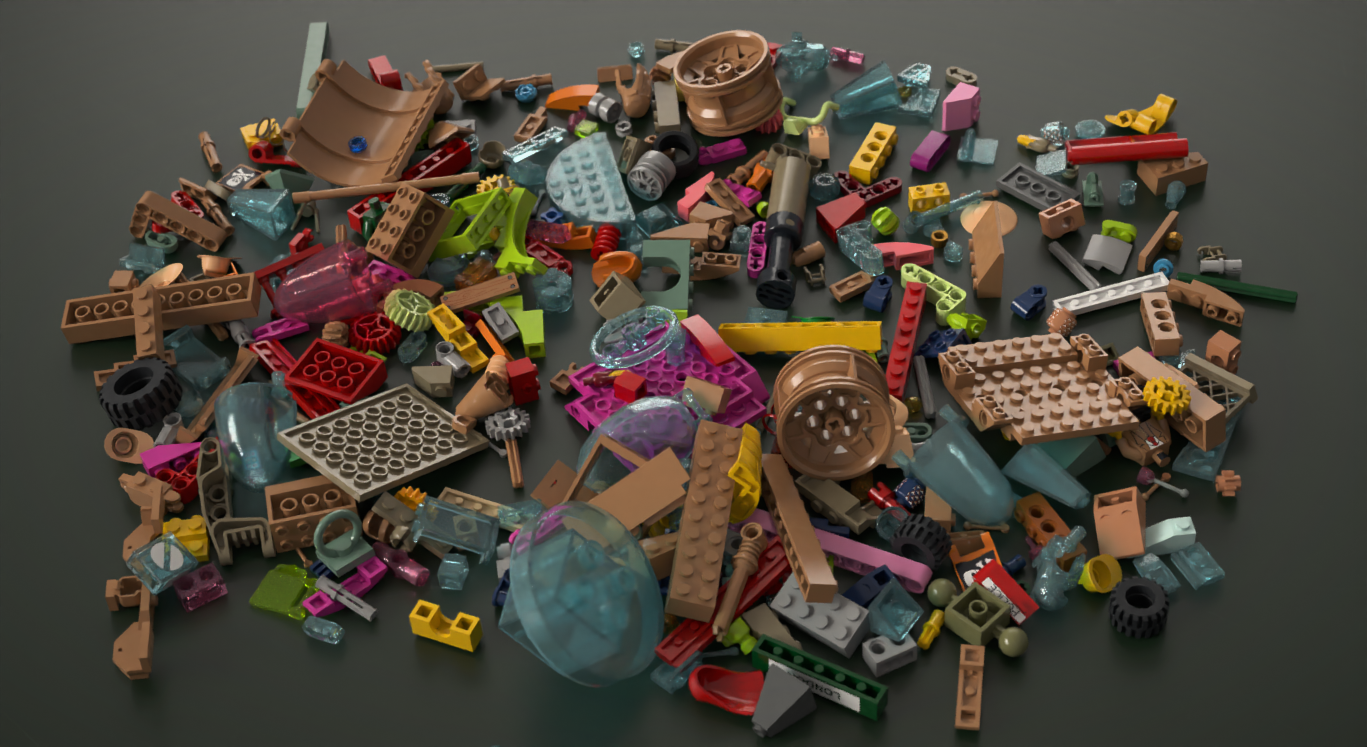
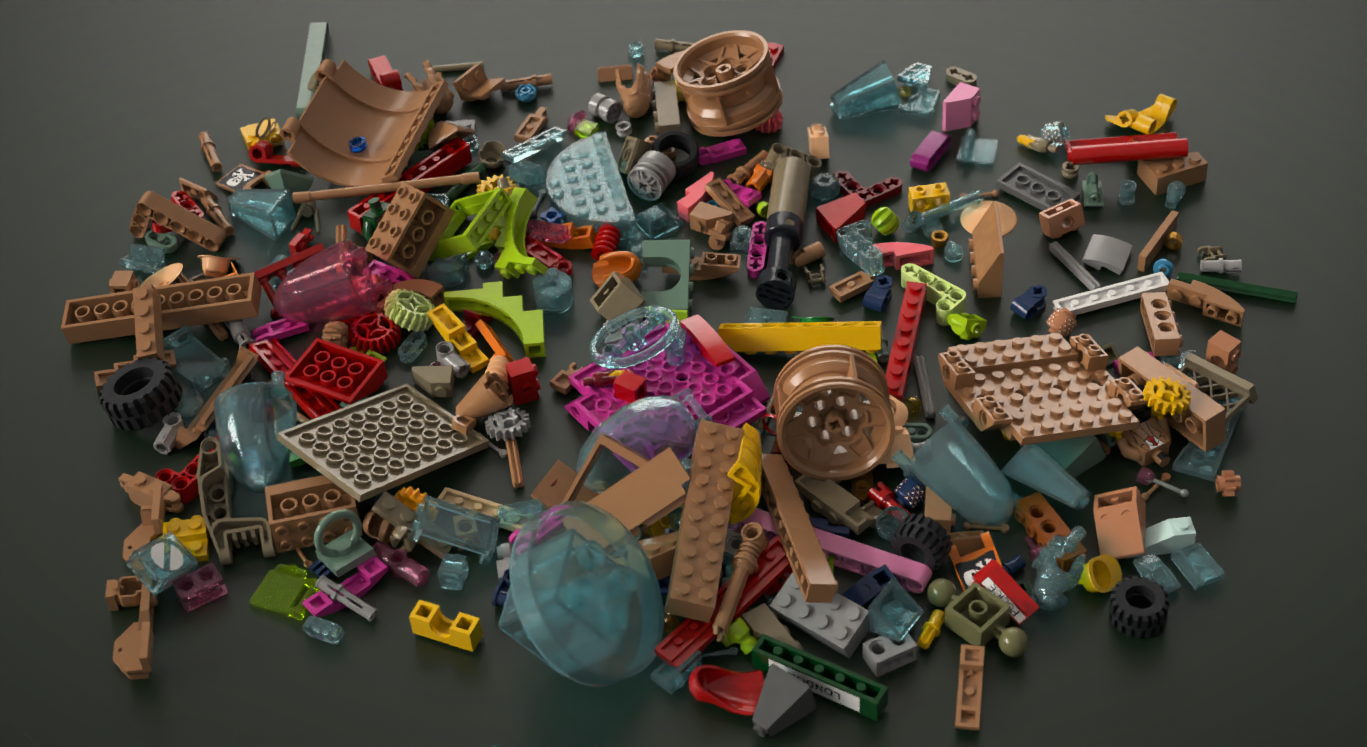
light nougat piece [104,428,154,464] -> none
dark pink slope [140,442,201,478] -> none
dark tan beam [204,179,235,203] -> none
medium nougat tile [440,272,520,313] -> none
clear orange brick [454,257,498,291] -> none
light grey plate [482,302,520,344] -> none
orange slope [545,84,600,111] -> none
medium nougat slope [650,223,711,253] -> none
medium nougat brick [680,376,732,416] -> none
clear light blue helmet [776,32,838,82] -> none
yellowish green piece [779,97,840,135] -> none
clear pink axle [830,46,865,64] -> none
yellow brick [849,122,898,185] -> none
dark blue bracket [914,328,972,358] -> none
clear light blue piece [1036,149,1067,177] -> none
clear light blue gear [1075,120,1105,139] -> none
lime plate [1101,220,1137,243] -> none

